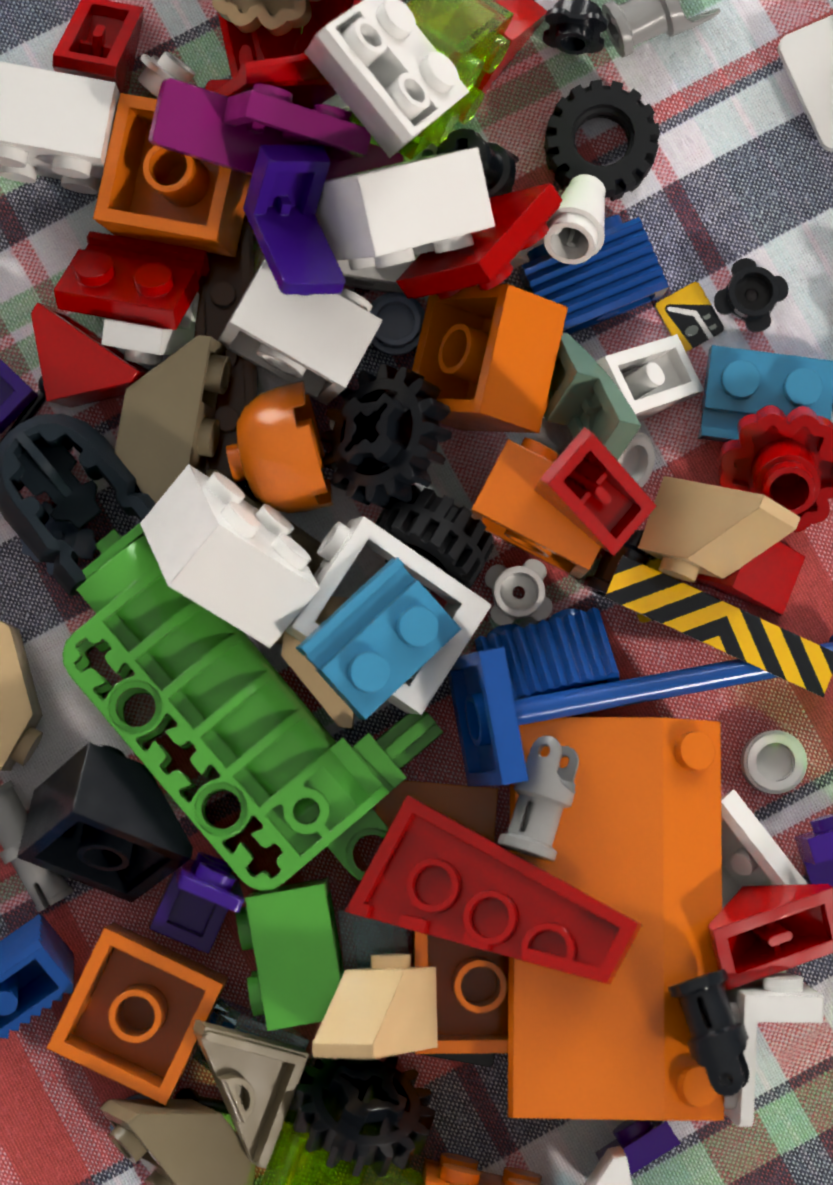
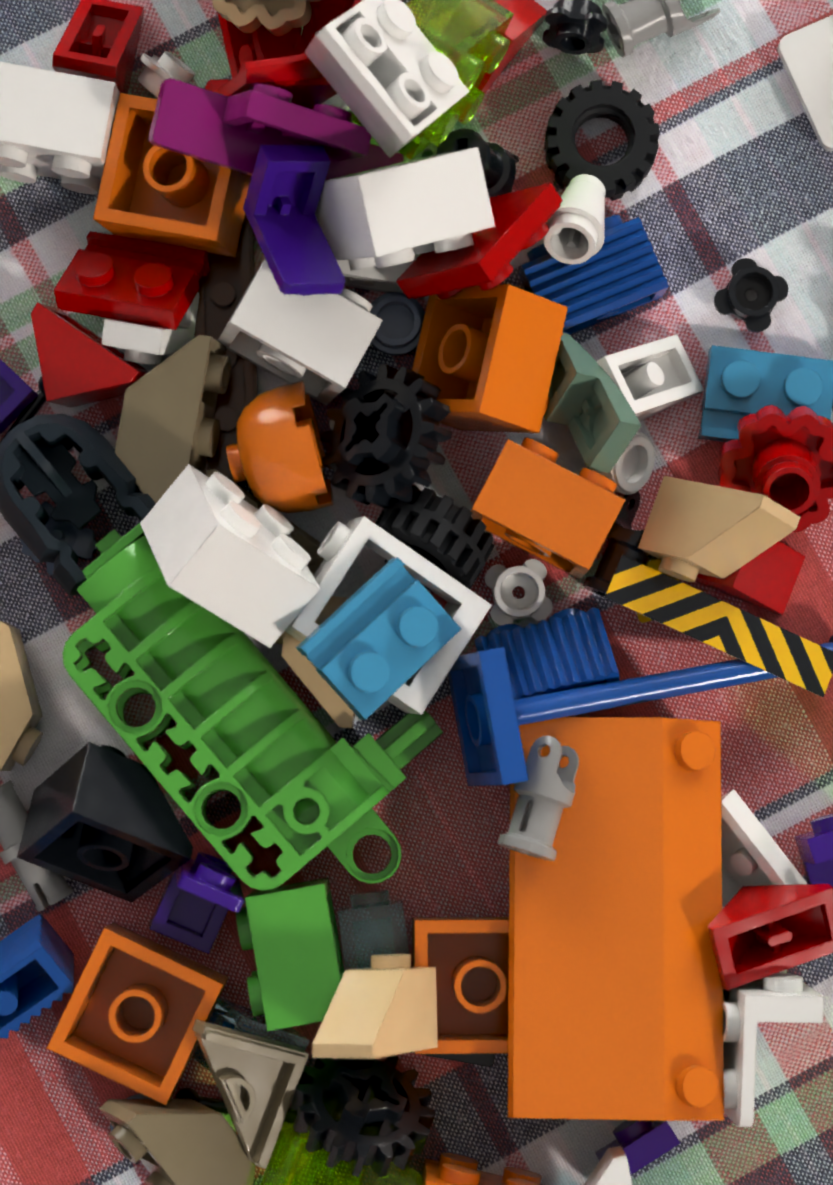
red wing [344,795,643,984] -> none
orange sticker [376,780,499,842] -> none
red slope [535,427,656,556] -> none
sticker [655,282,724,352] -> none
black piece [668,969,750,1096] -> none
white tile [741,730,807,794] -> none

